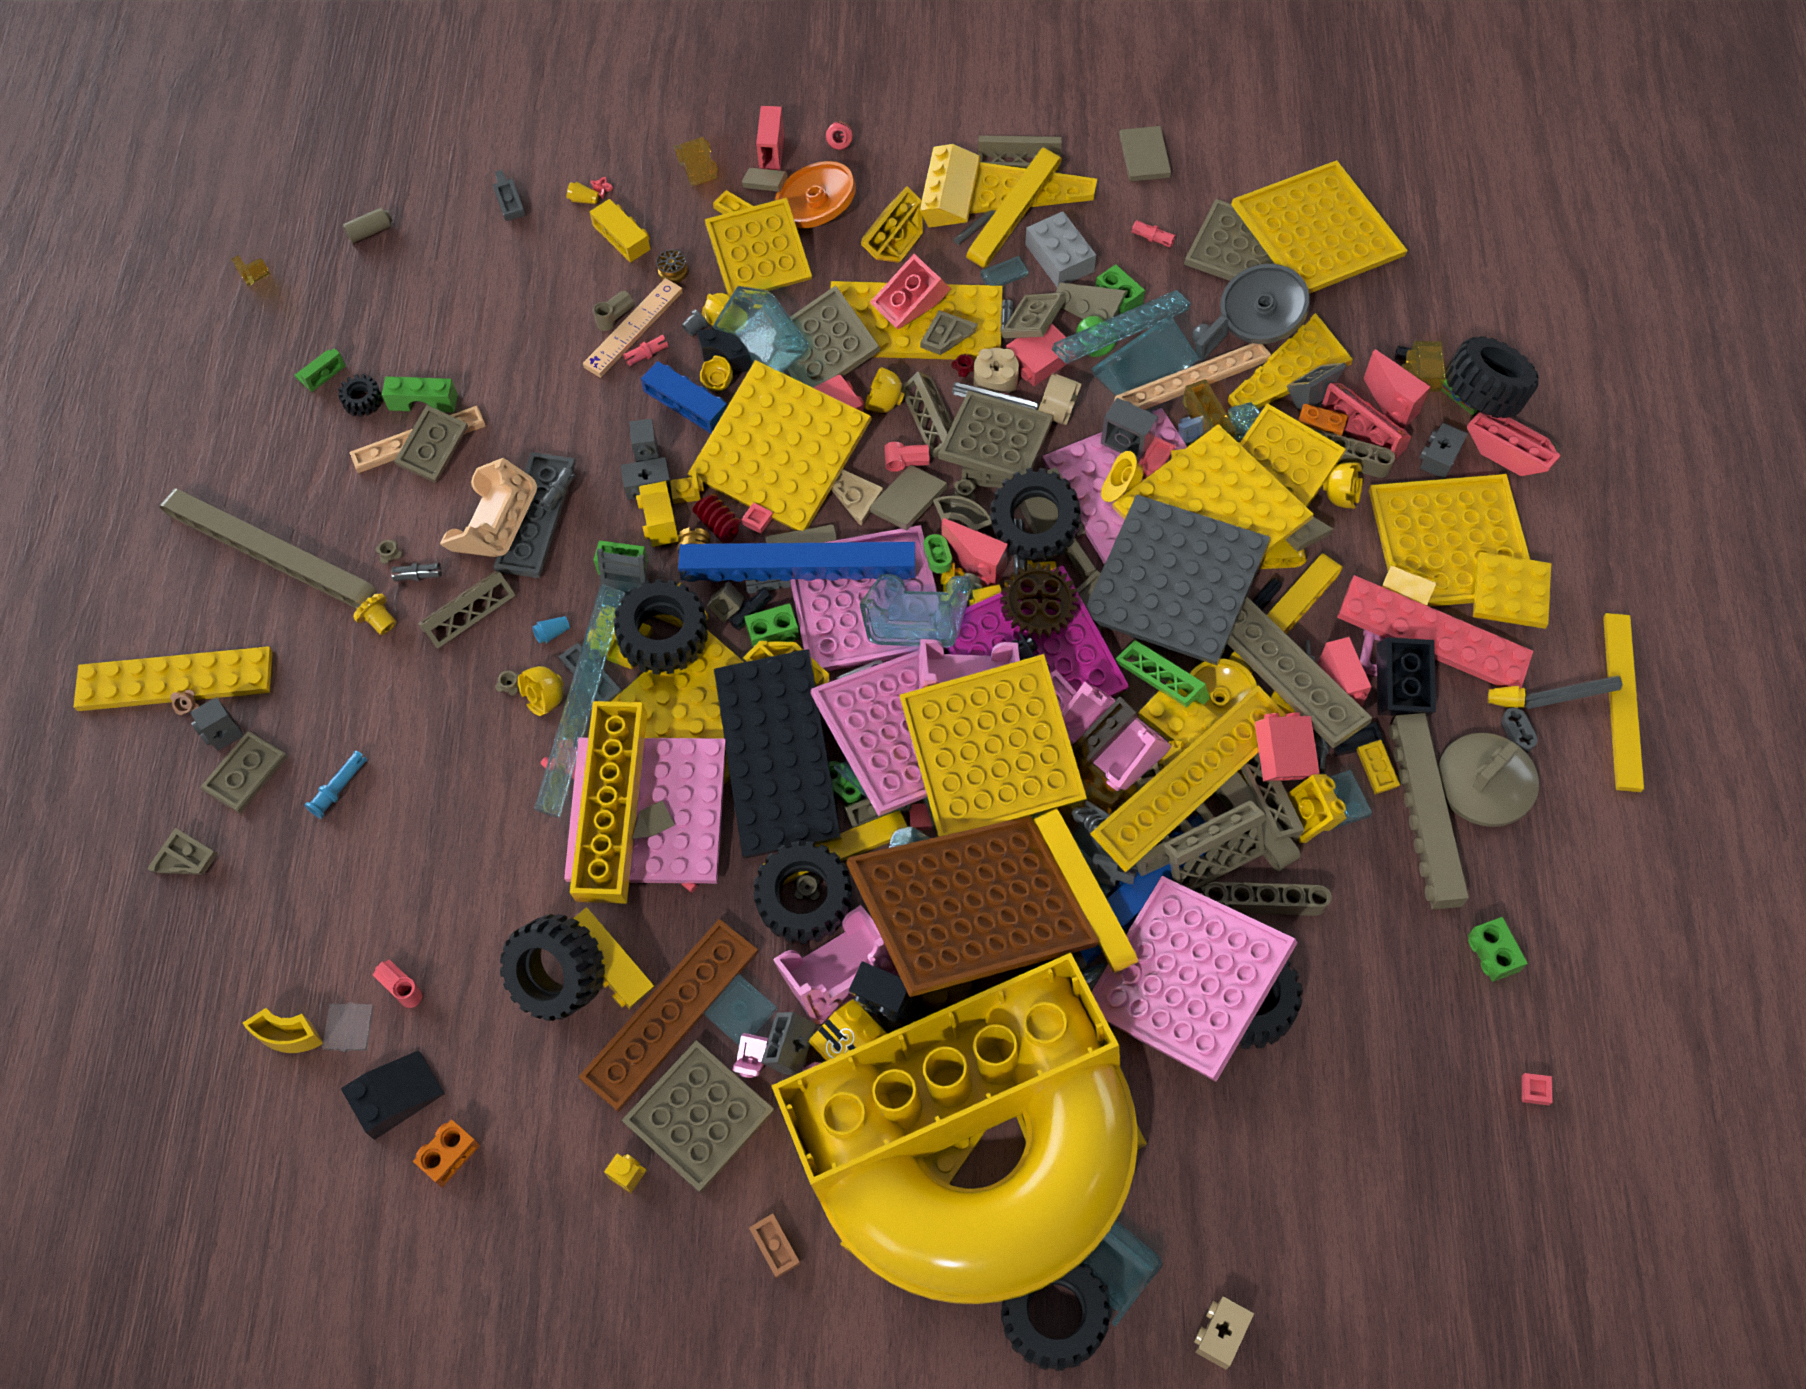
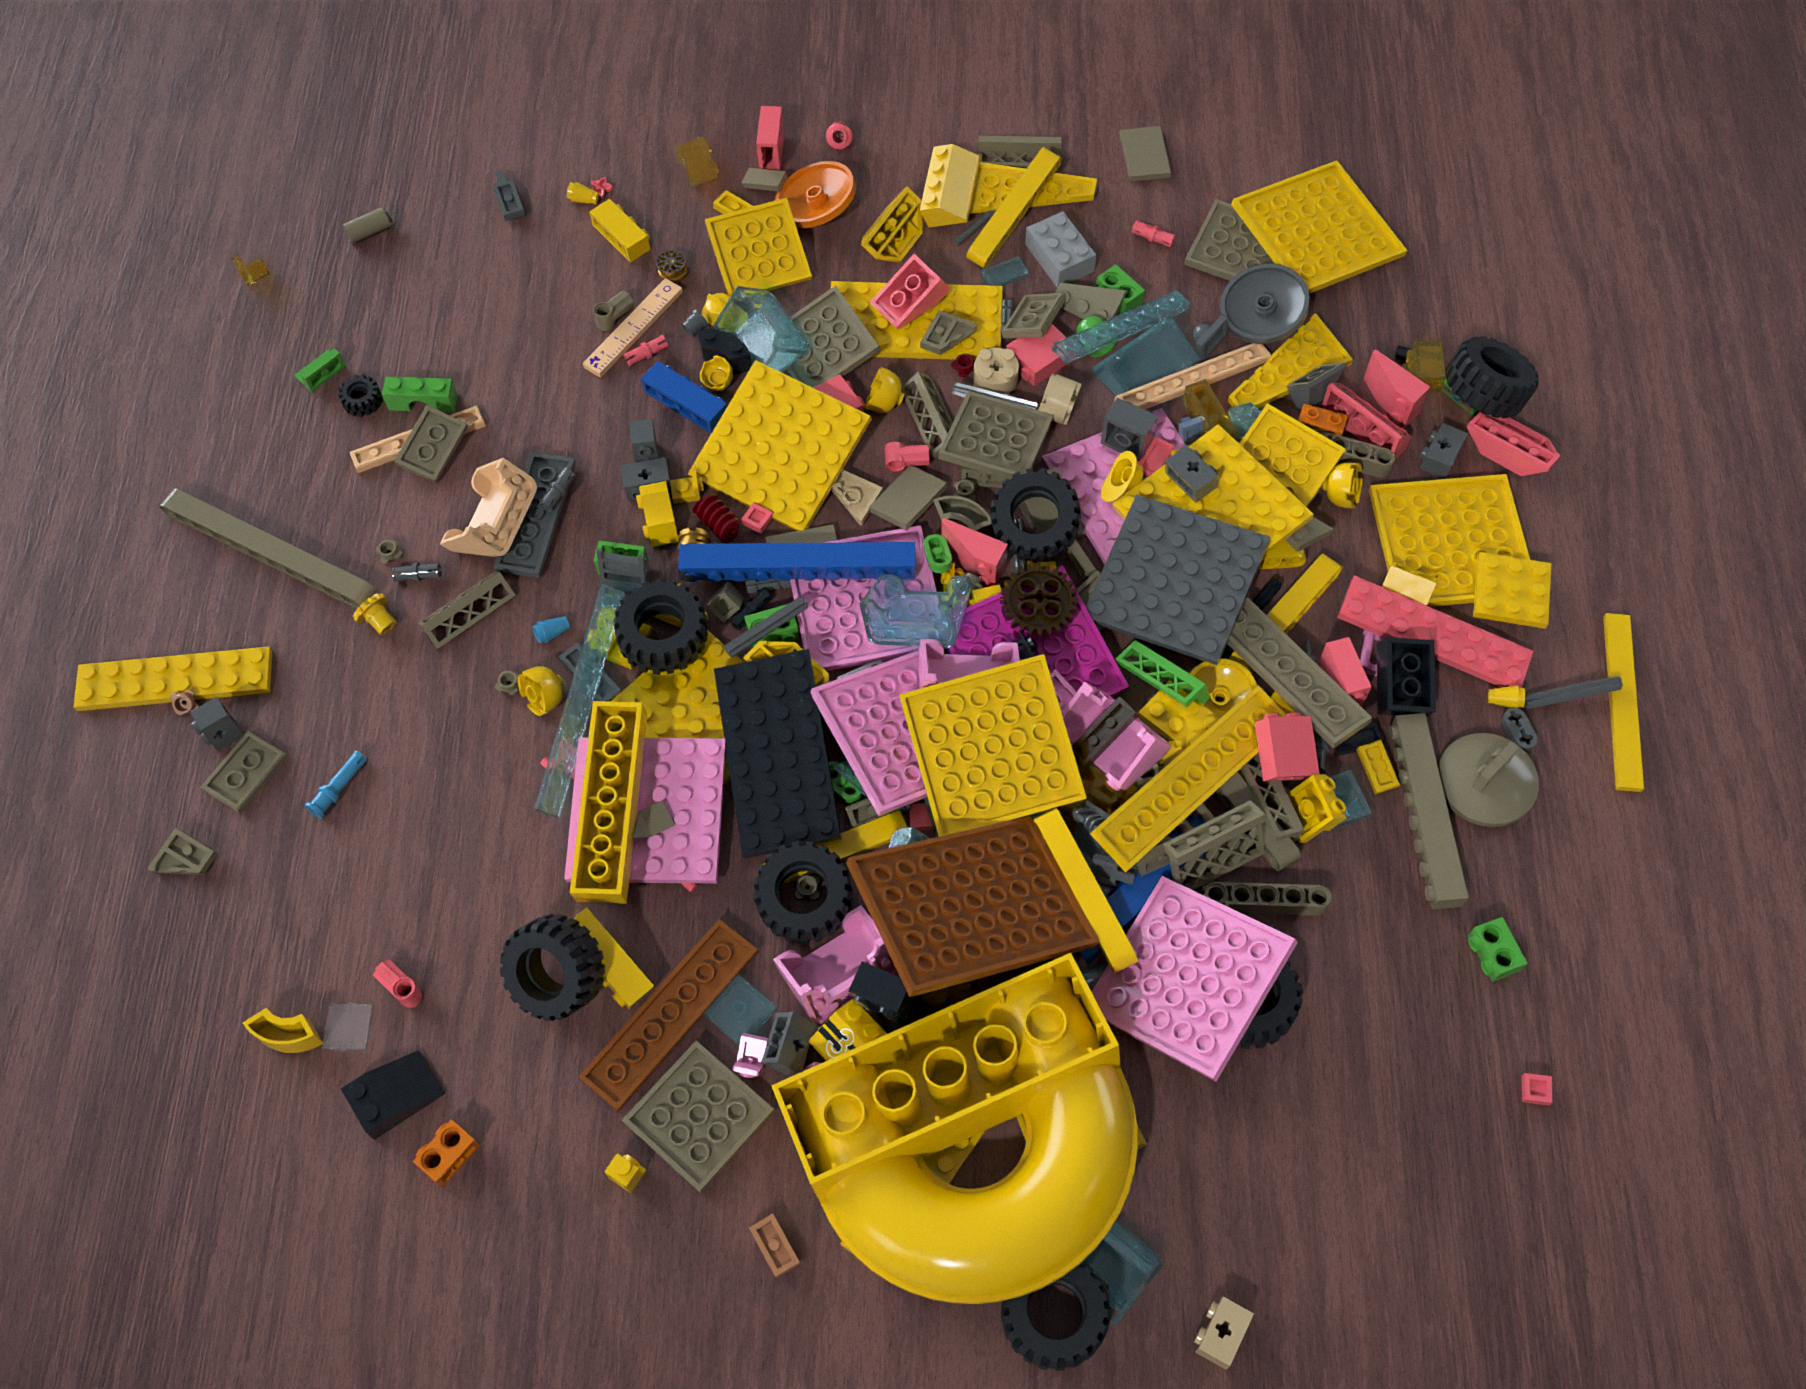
none -> dark grey axle [724,597,808,657]
none -> dark grey brick [1165,445,1218,503]

